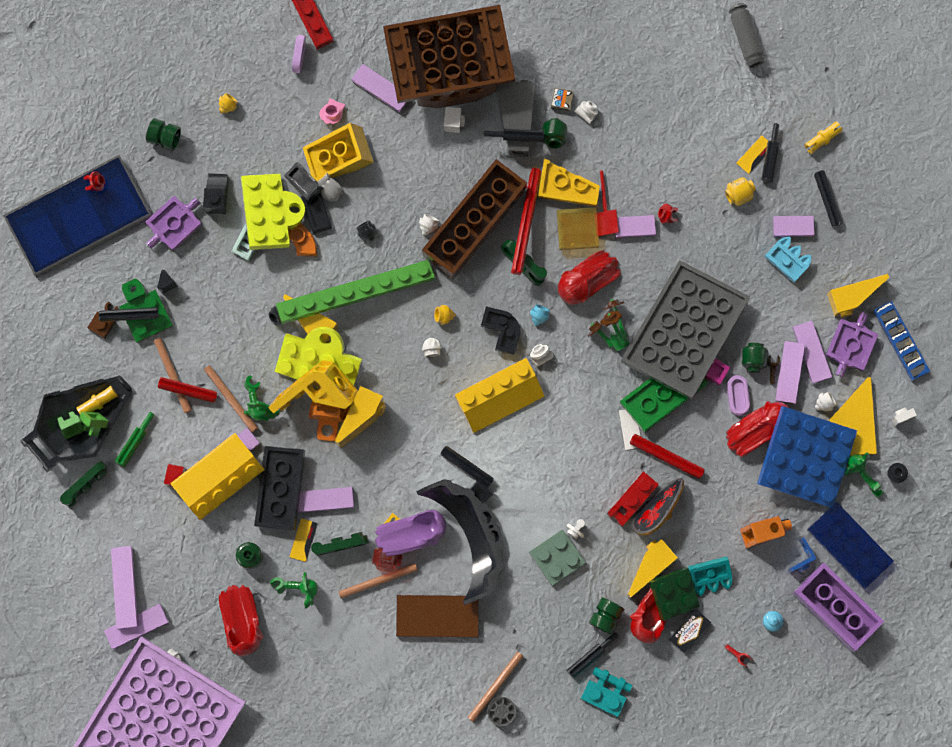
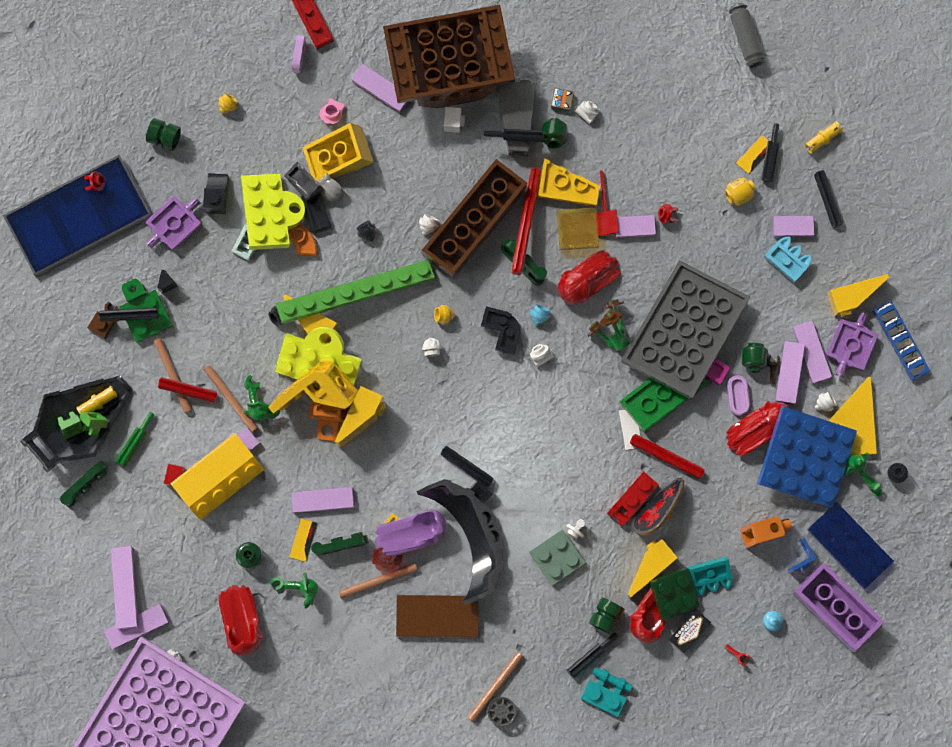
black plate [254,446,306,531] -> none
yellow slope [455,358,545,433] -> none
white plate [891,407,917,426] -> none

